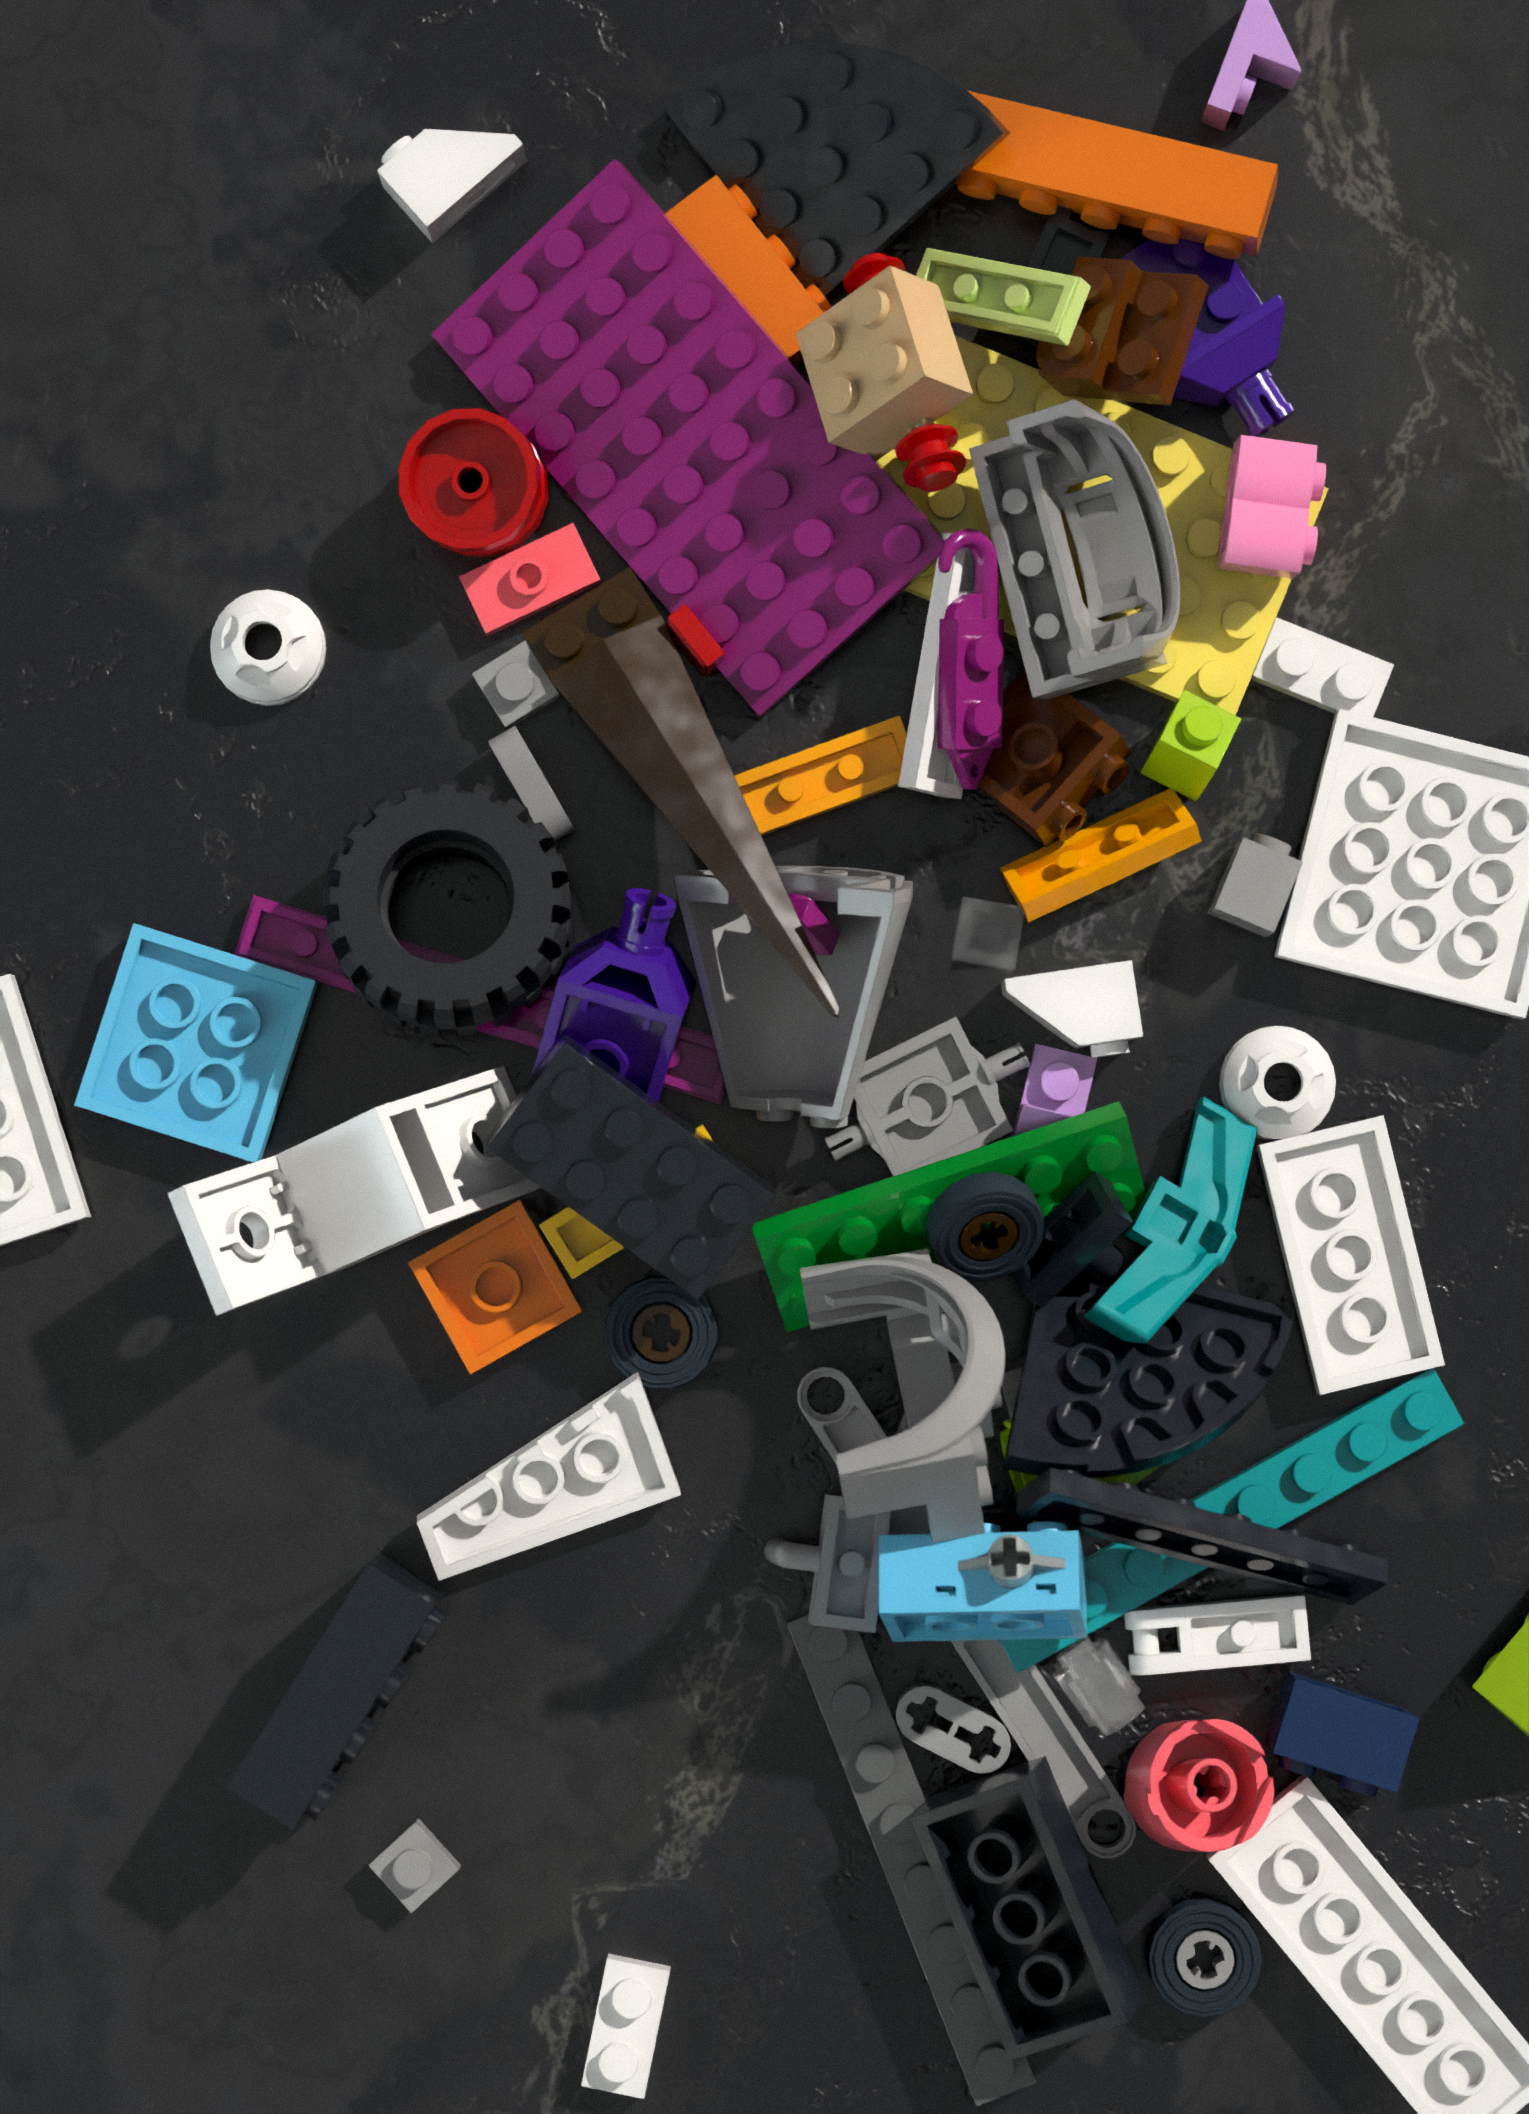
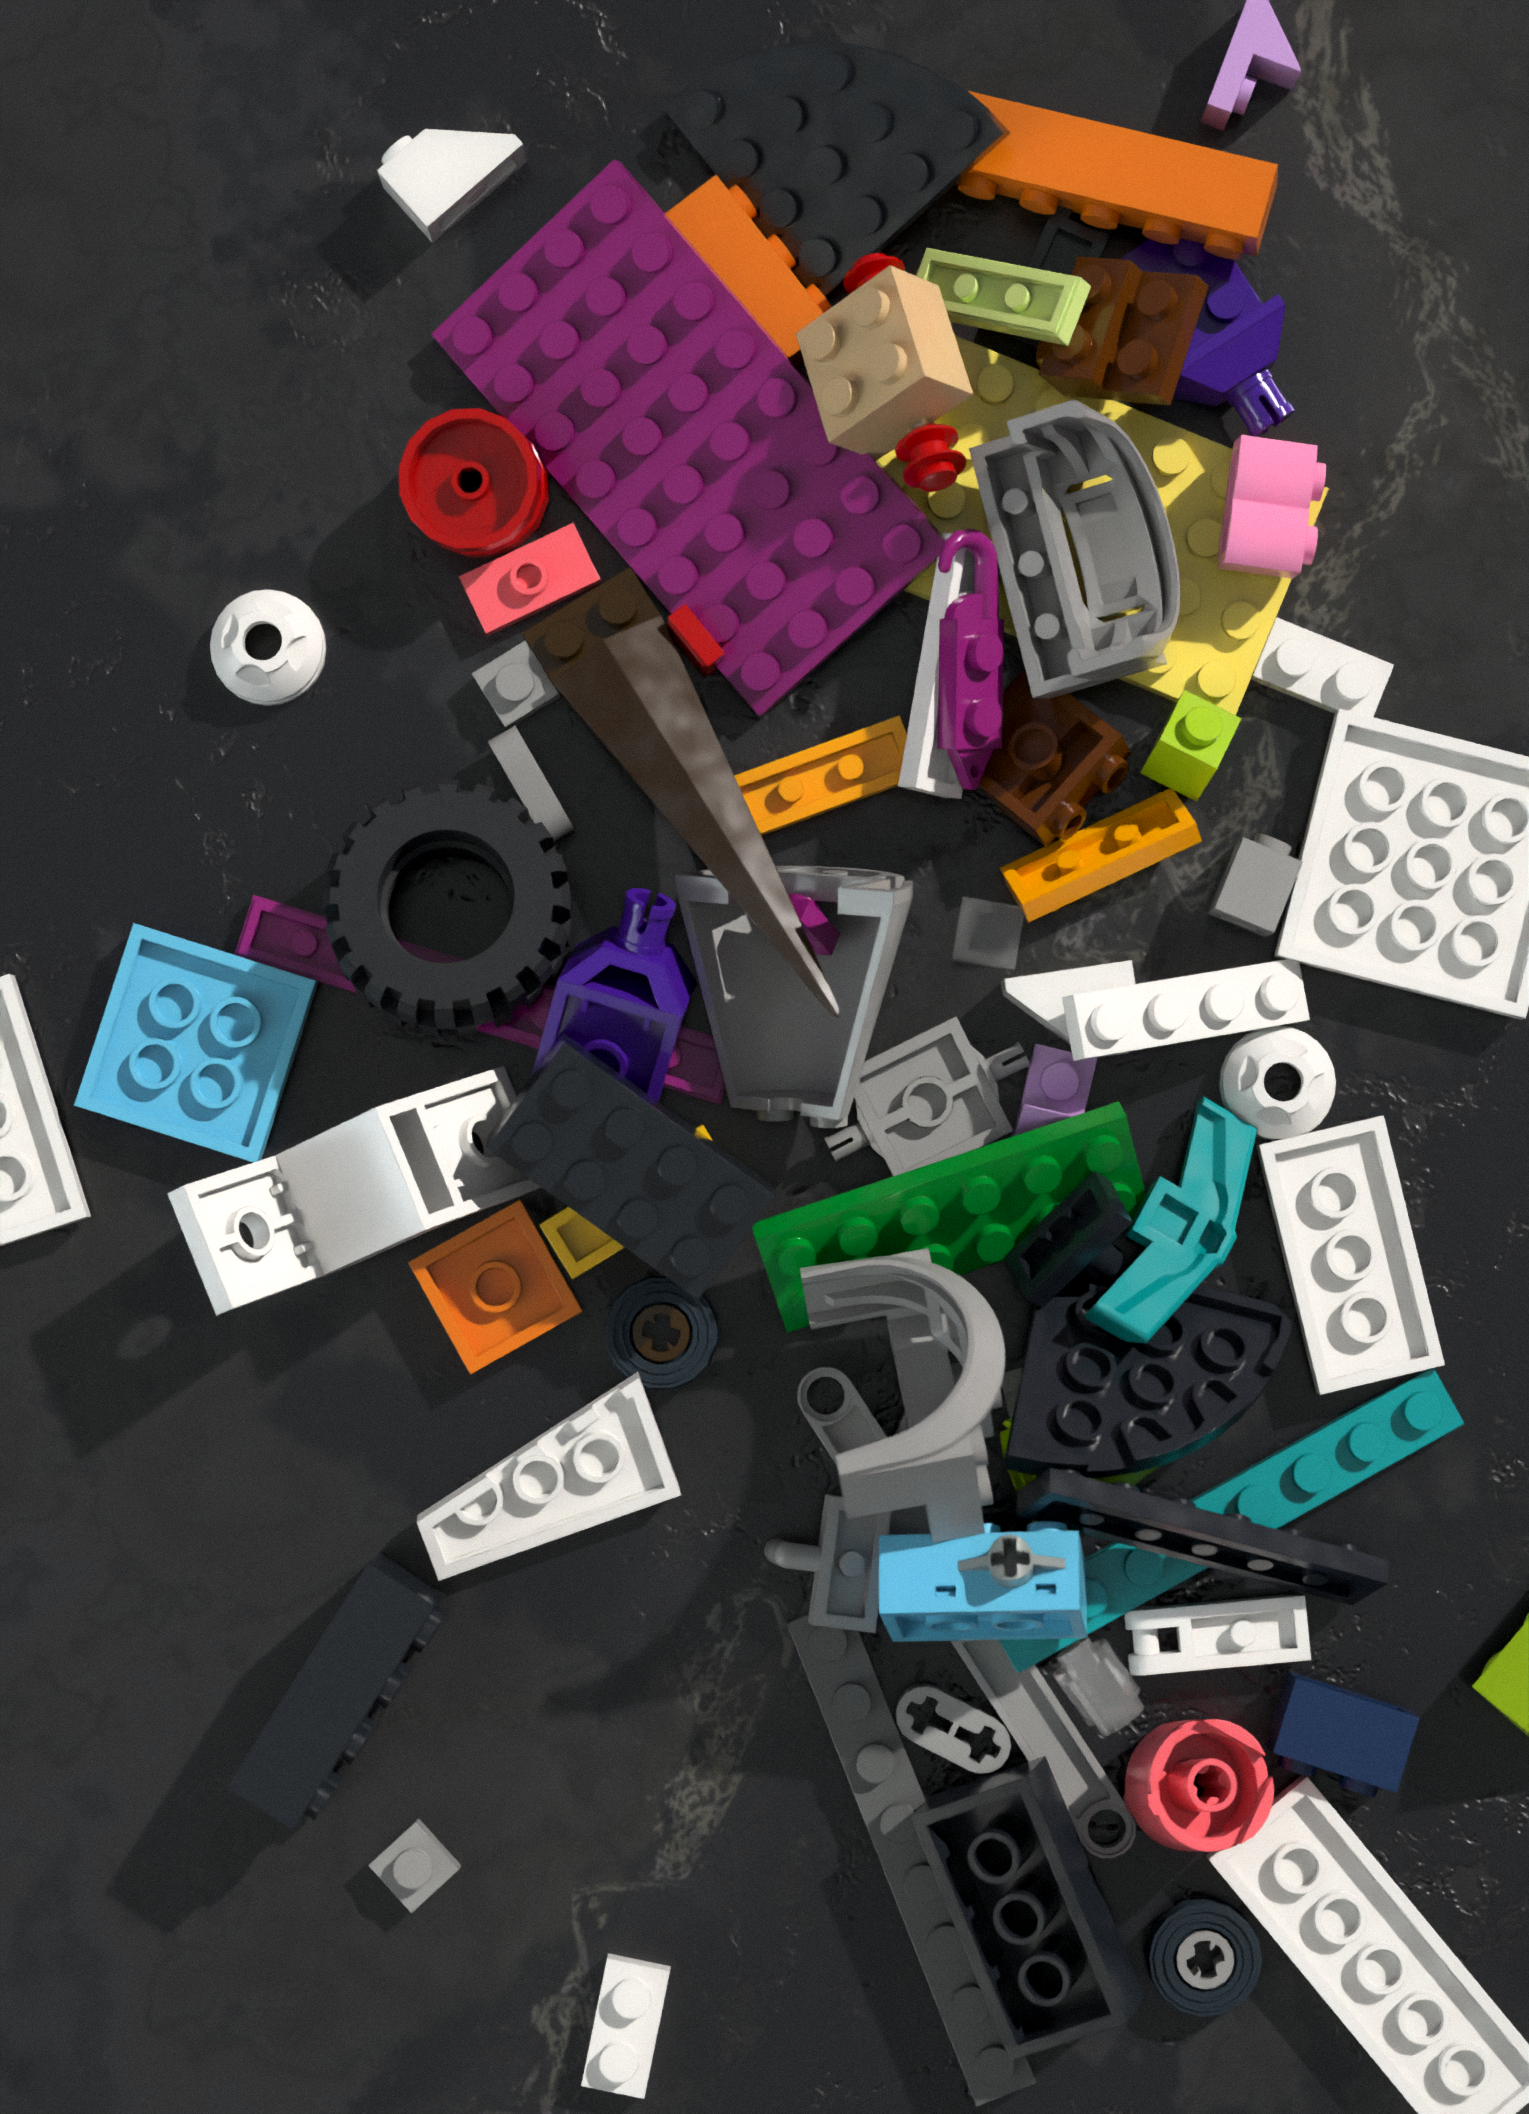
black bush [927,1172,1044,1282] -> none
none -> white plate [1062,959,1310,1061]

